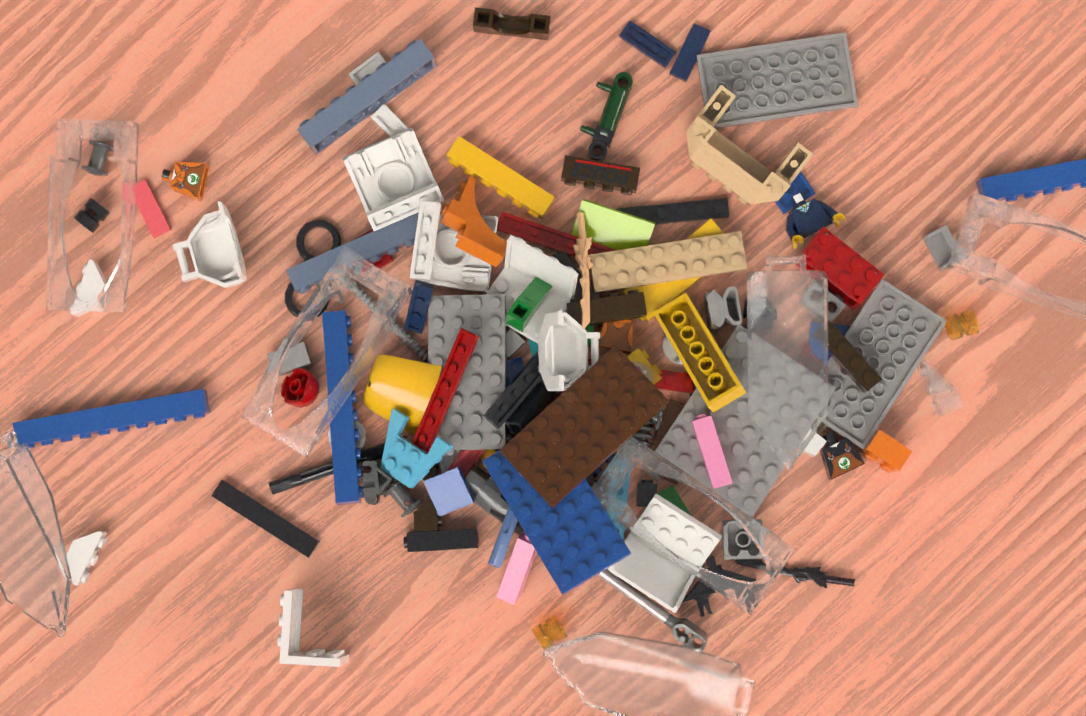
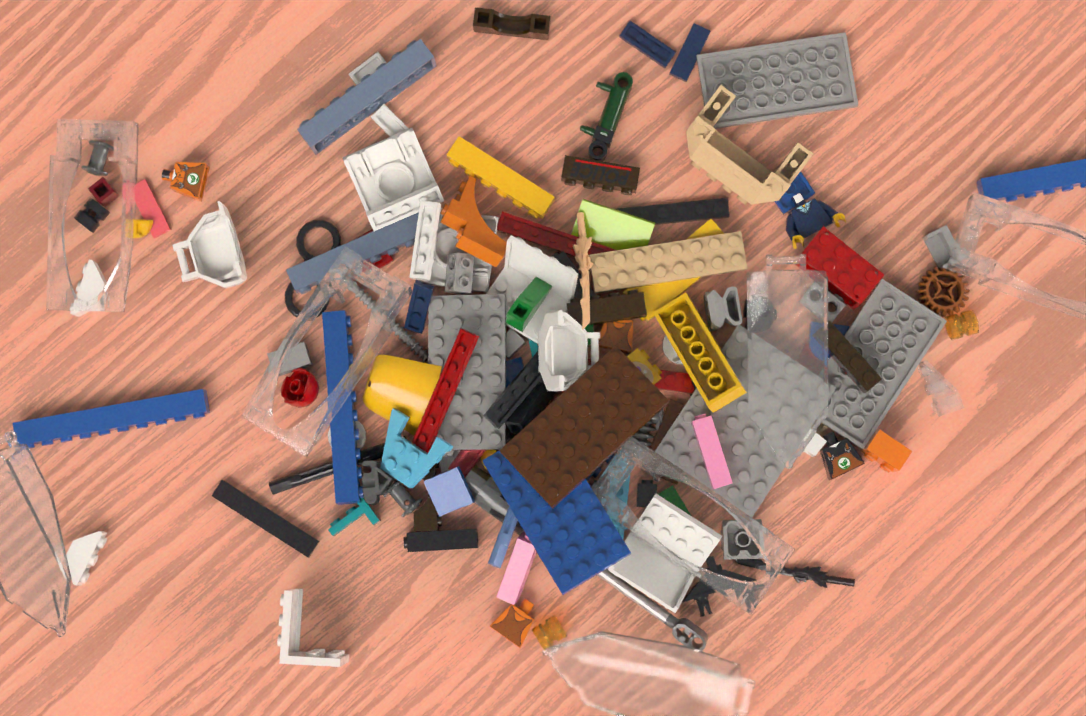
none -> dark red brick [88,177,120,207]
none -> yellow tile [133,219,153,238]
none -> teal bracket [328,498,381,536]
none -> light grey brick [444,252,474,294]
none -> torso [490,598,534,648]
none -> dark orange gear [917,265,970,317]

